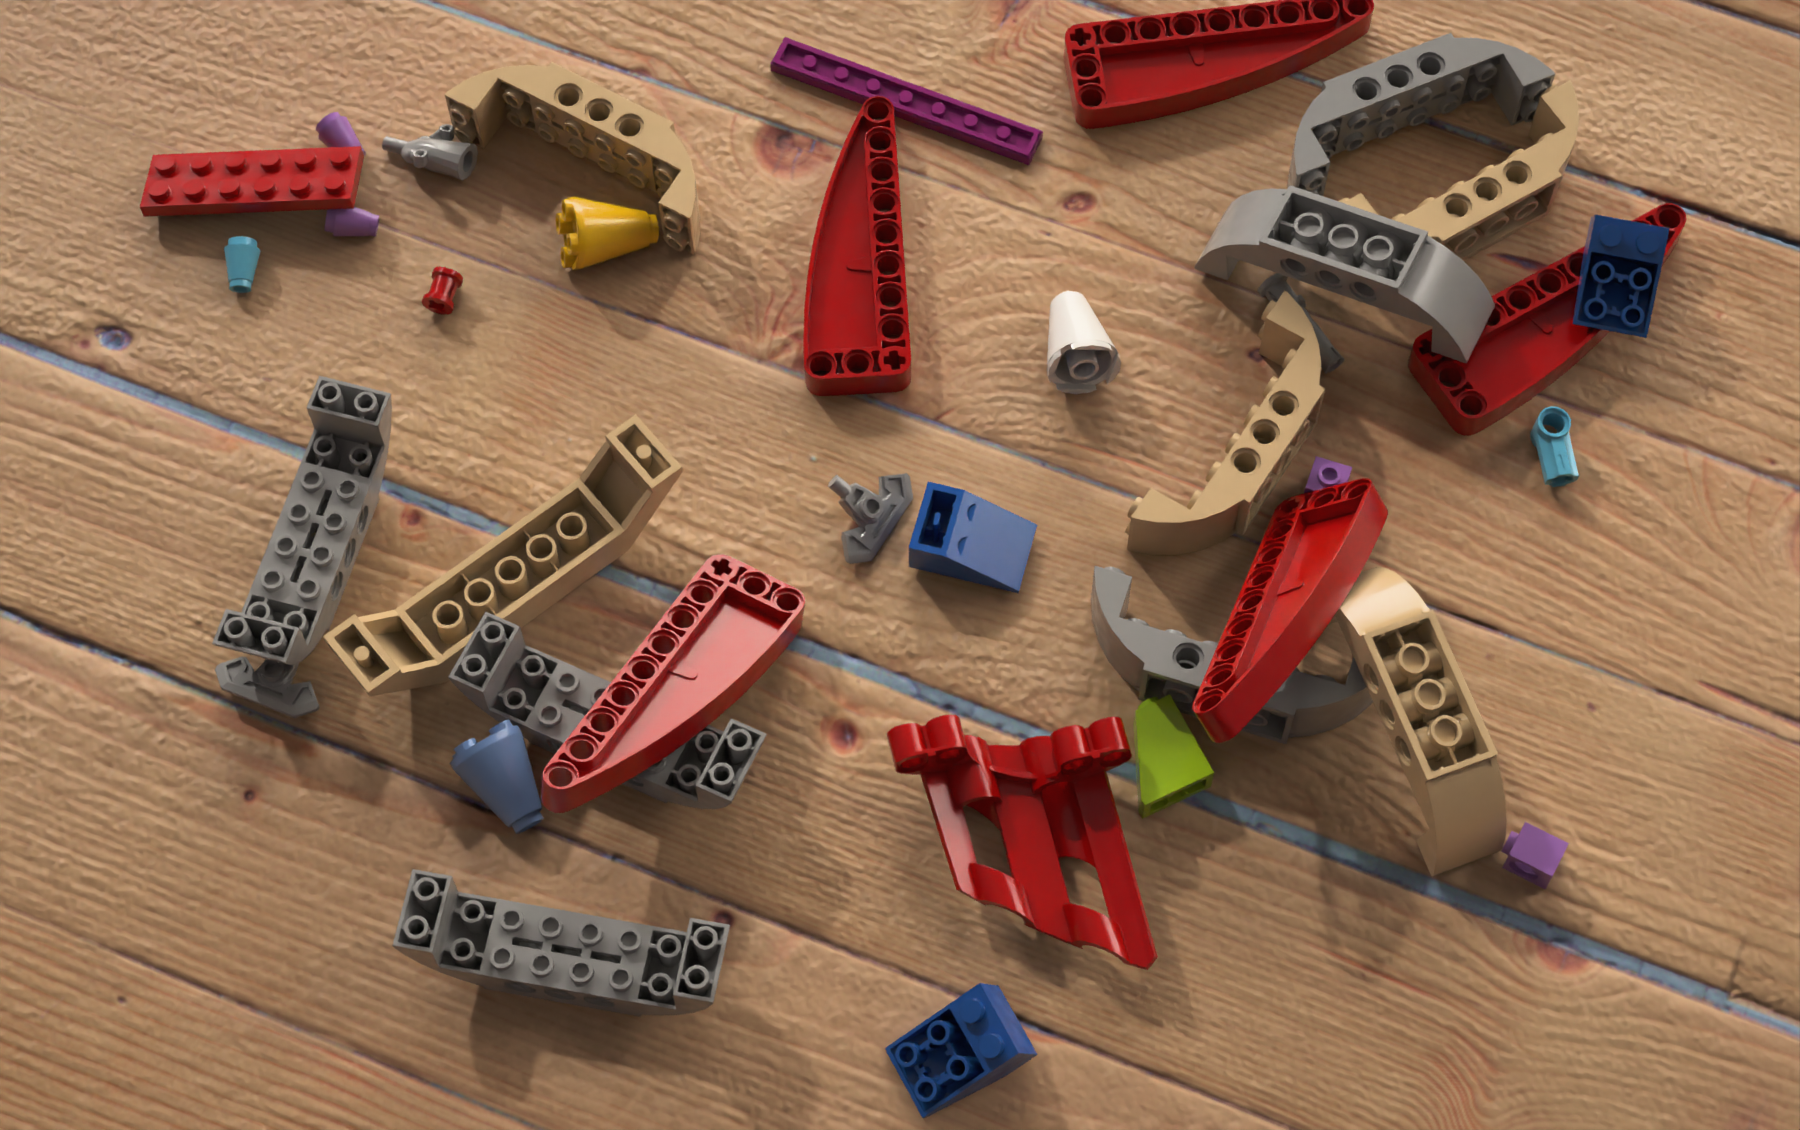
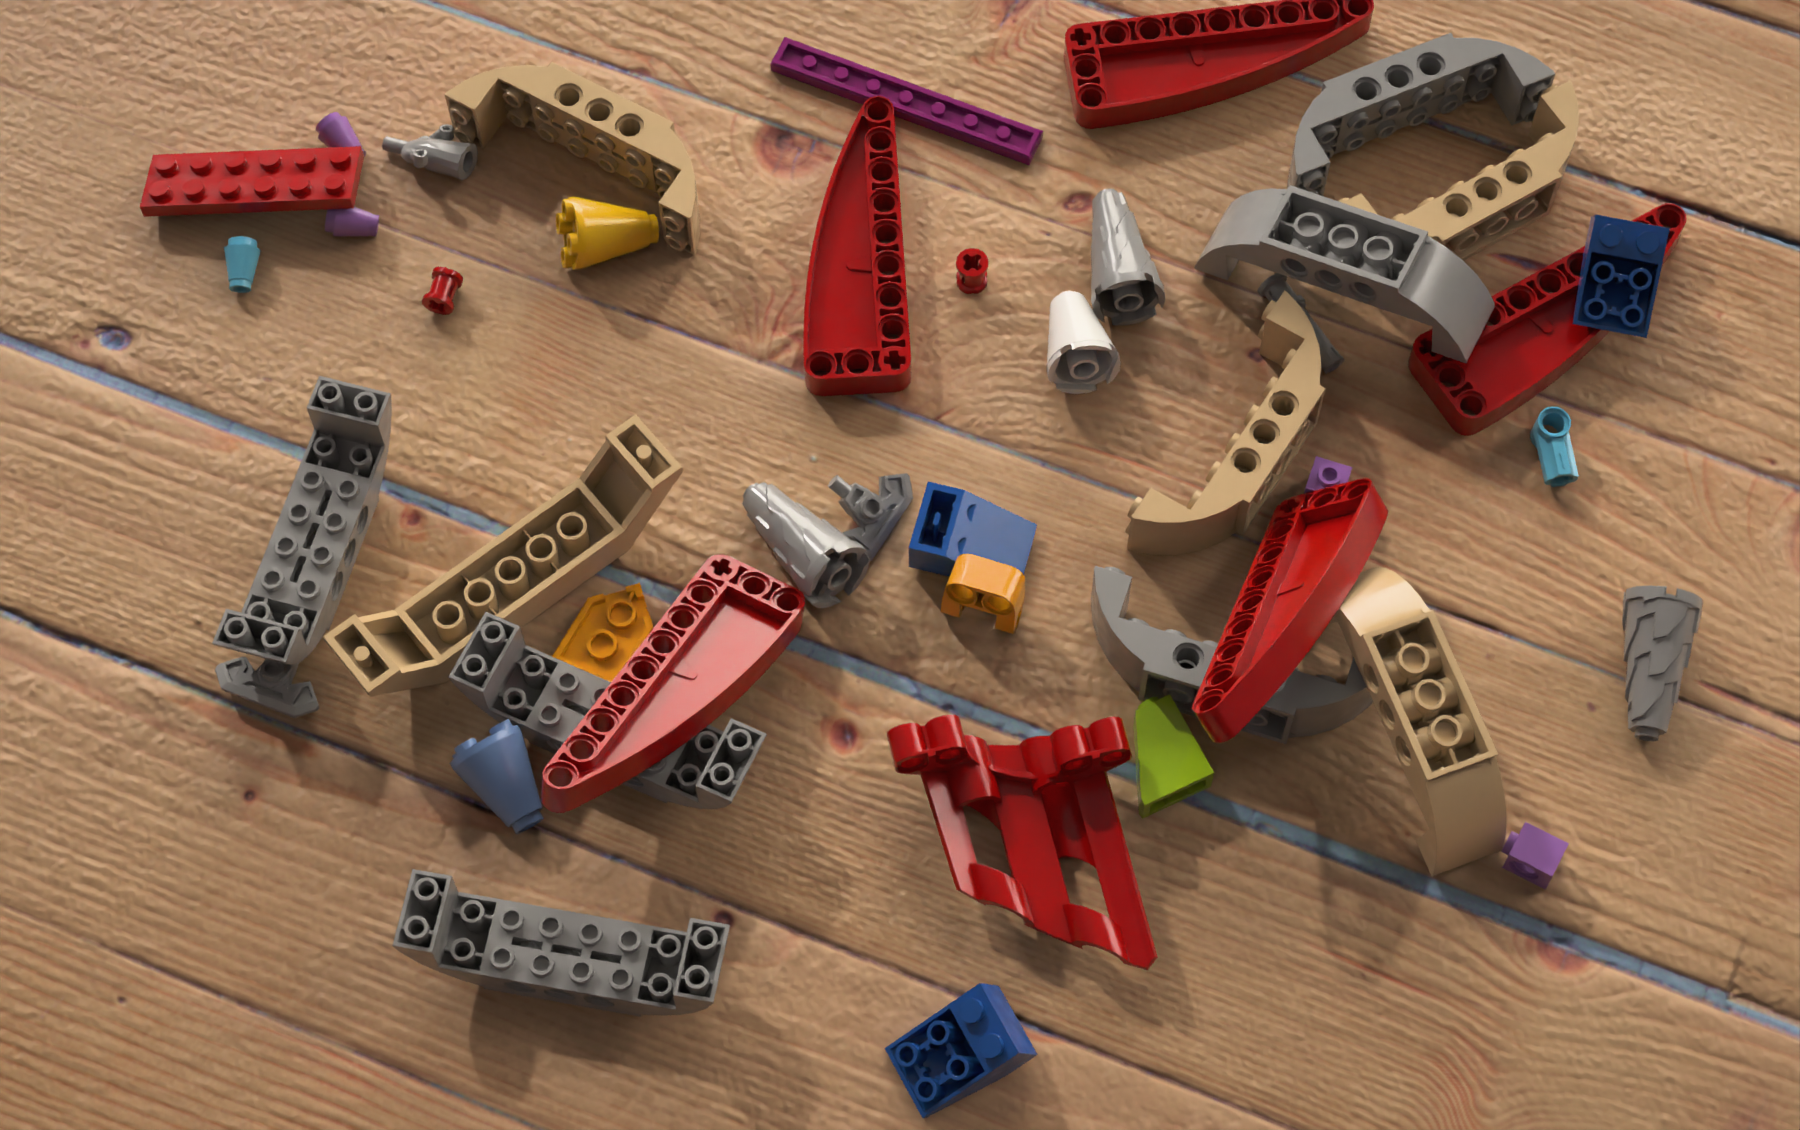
none -> light orange tile [552,583,654,682]
none -> light grey cone [742,482,870,608]
none -> light orange piece [941,554,1026,634]
none -> red bush [956,248,989,294]
none -> light grey cone [1091,189,1165,325]
none -> light grey cone [1622,586,1703,741]

